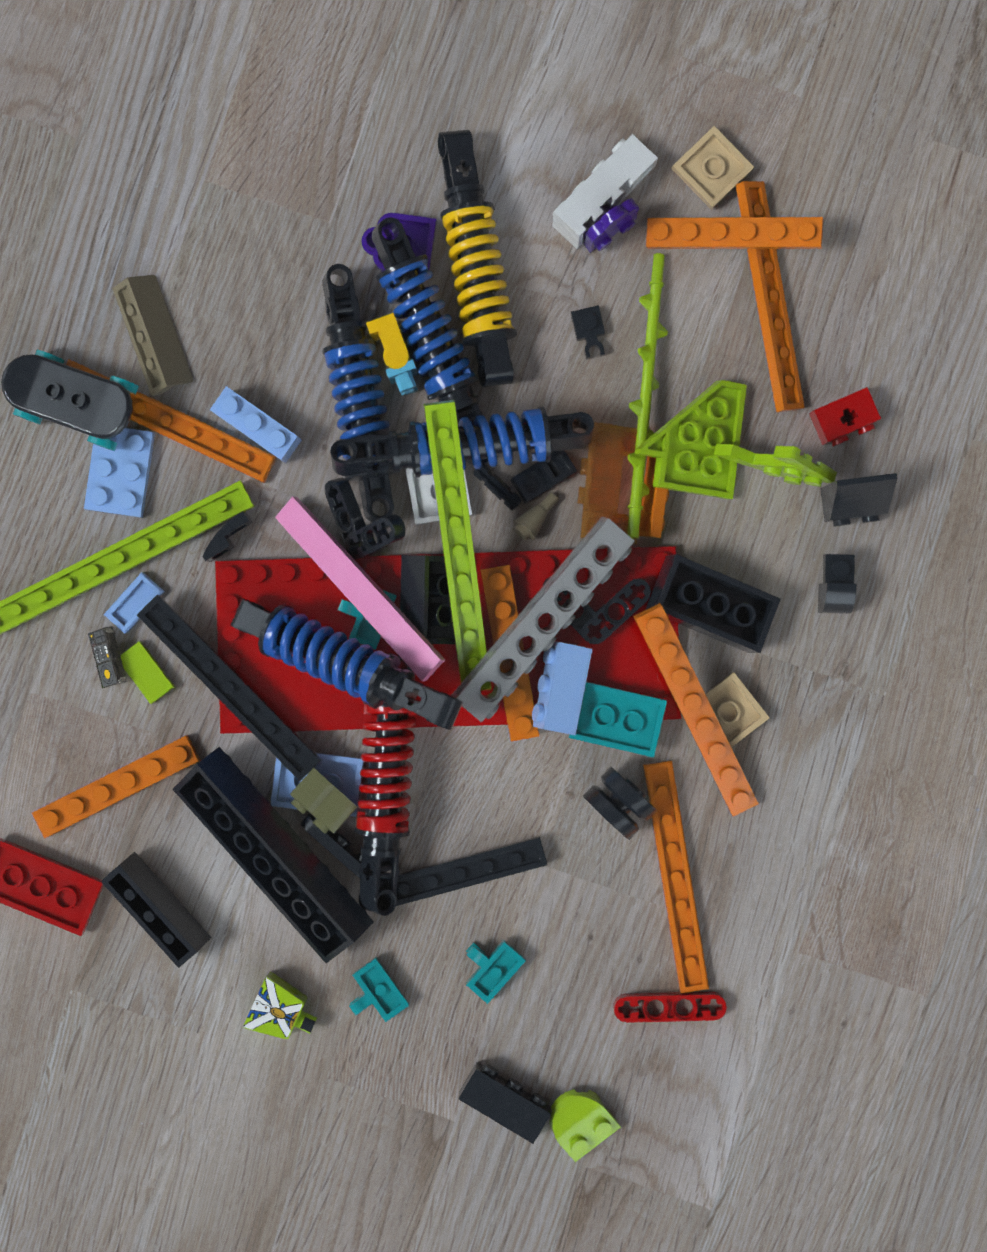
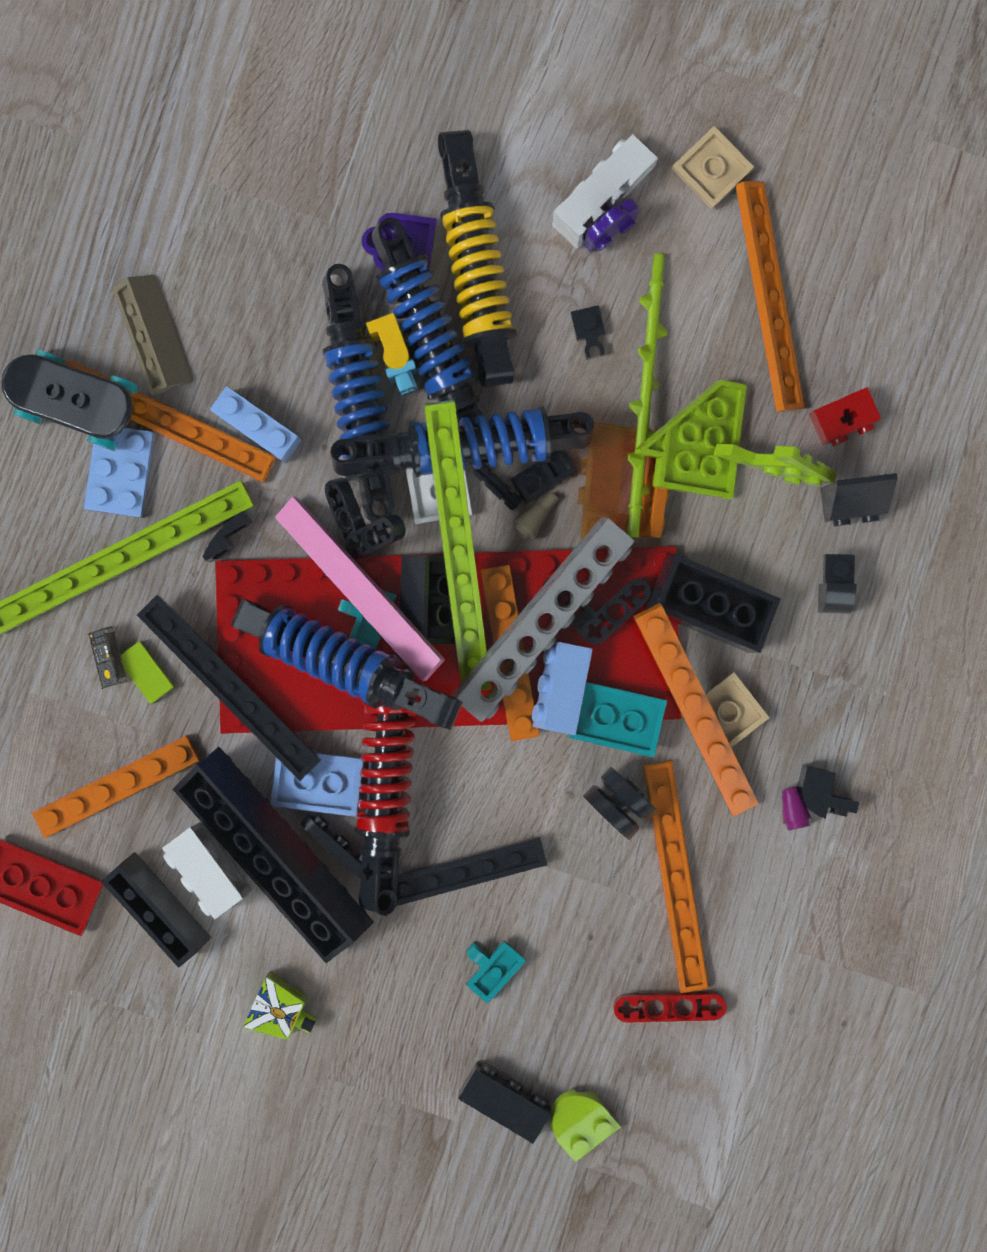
light blue tile [103,572,165,634] -> none
olive brick [290,768,357,834] -> none
teal plate [349,957,409,1022] -> none
orange plate [646,217,824,249] -> none
none -> white brick [162,821,252,920]
none -> magenta cone [781,787,811,831]
none -> black brick [798,765,859,819]

